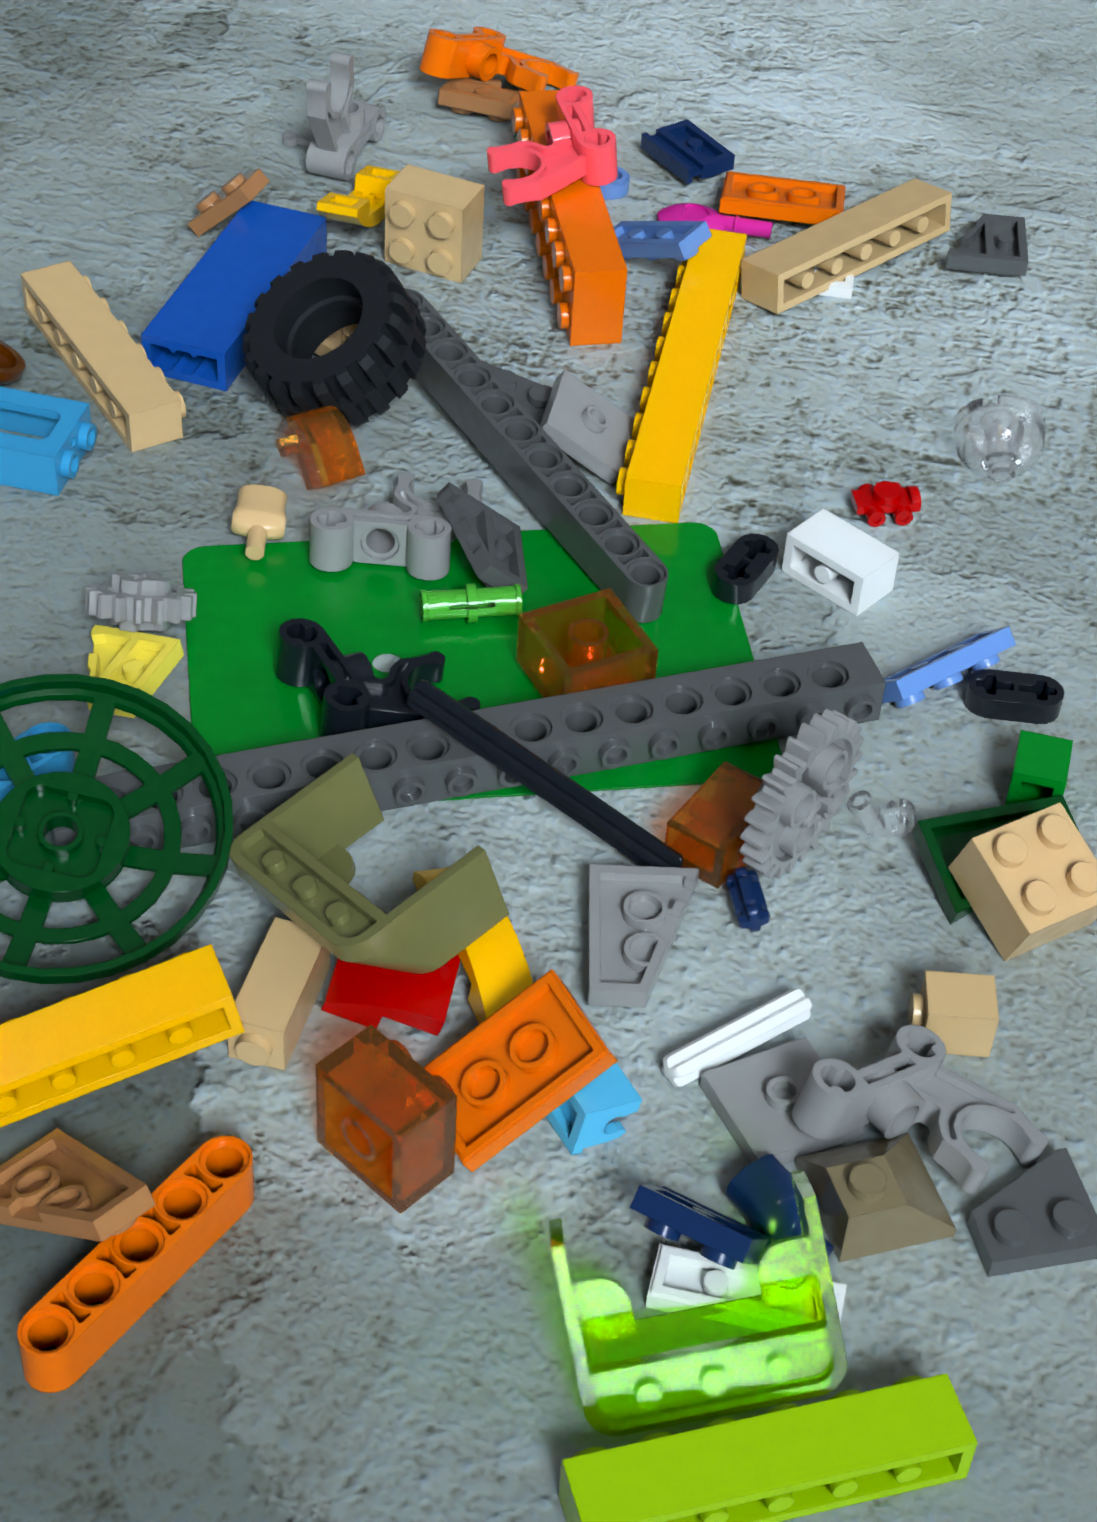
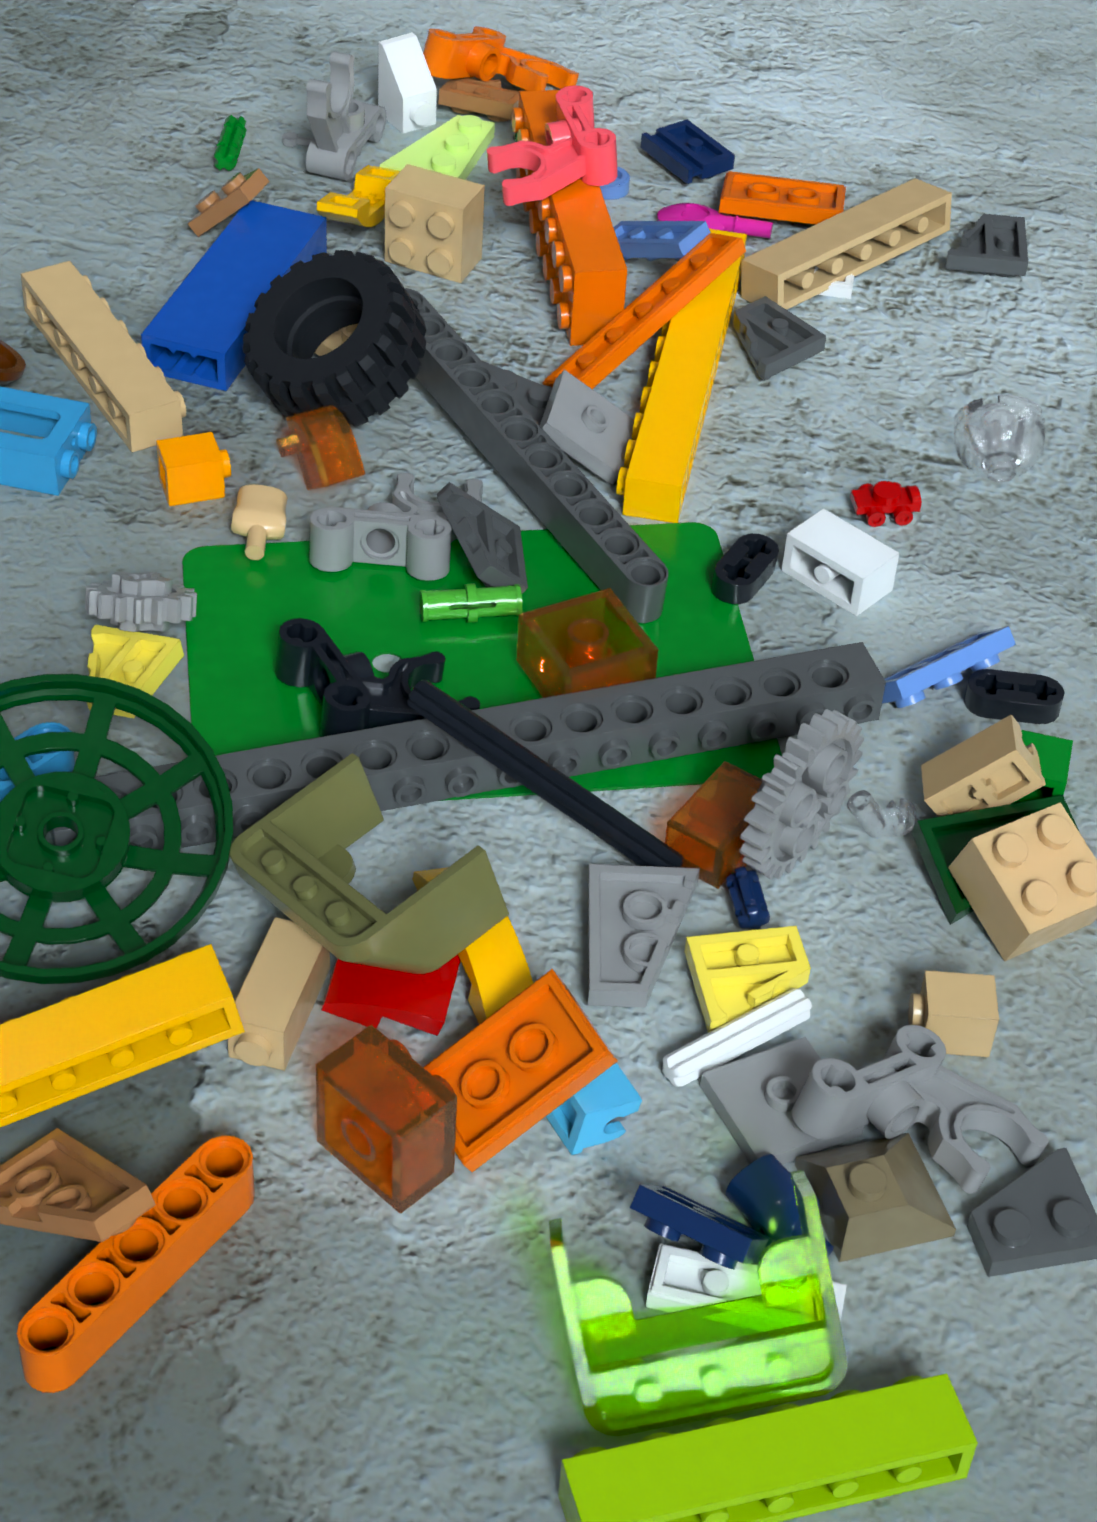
none -> light orange brick [156,432,231,507]
none -> green axle [214,115,247,171]
none -> white slope [378,33,437,134]
none -> yellowish green wing [380,115,495,180]
none -> orange tile [542,233,746,389]
none -> light yellow wing [684,926,811,1033]
none -> dark grey wing [733,296,826,380]
none -> tan hinge [921,715,1046,817]

